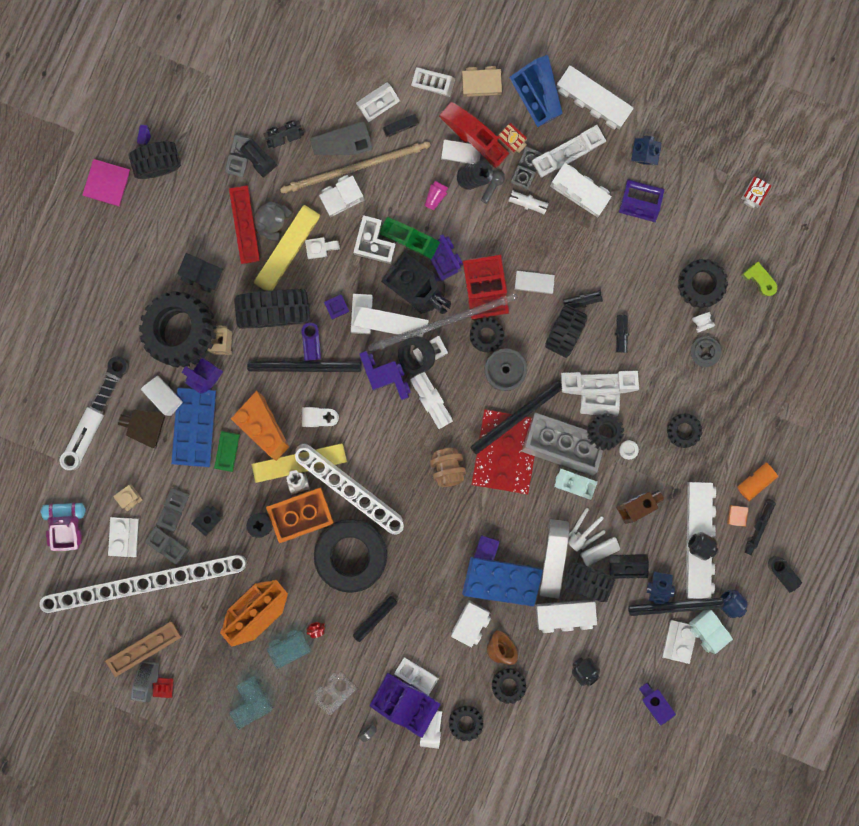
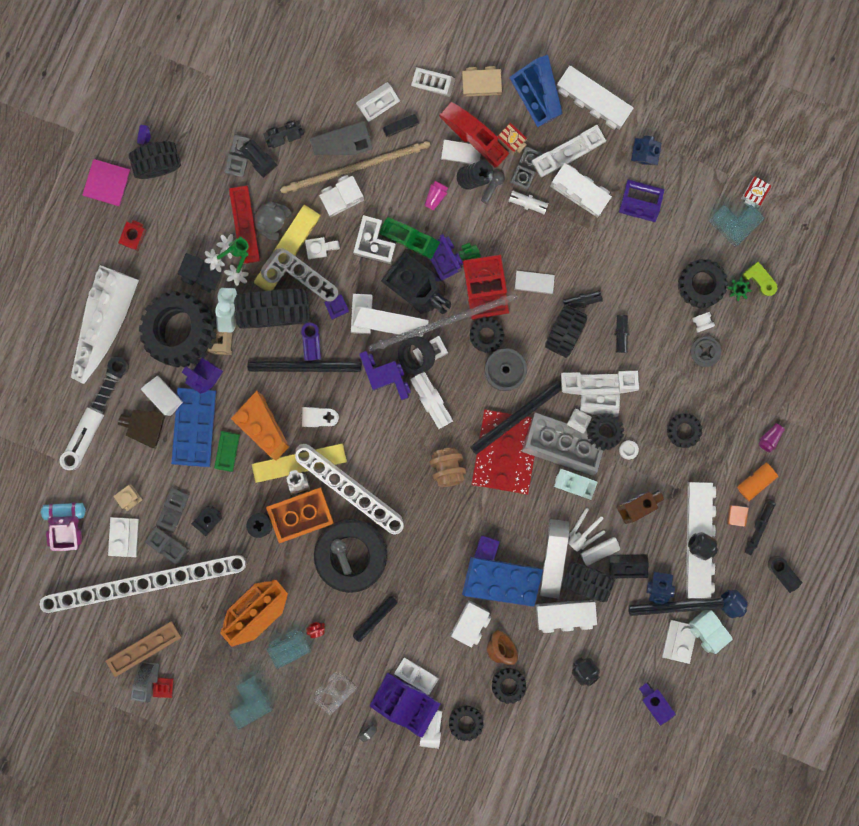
none -> white wedge [71,265,139,384]
none -> red brick [118,220,147,251]
none -> white plant [205,234,249,286]
none -> light aqua brick [215,288,237,333]
none -> light grey beam [261,248,338,301]
none -> dark grey bar [330,539,352,575]
none -> green gear [458,242,481,263]
none -> white tile [567,408,592,434]
none -> clear light blue brick [708,205,765,247]
none -> green gear [727,277,752,302]
none -> magenta cone [758,423,785,453]

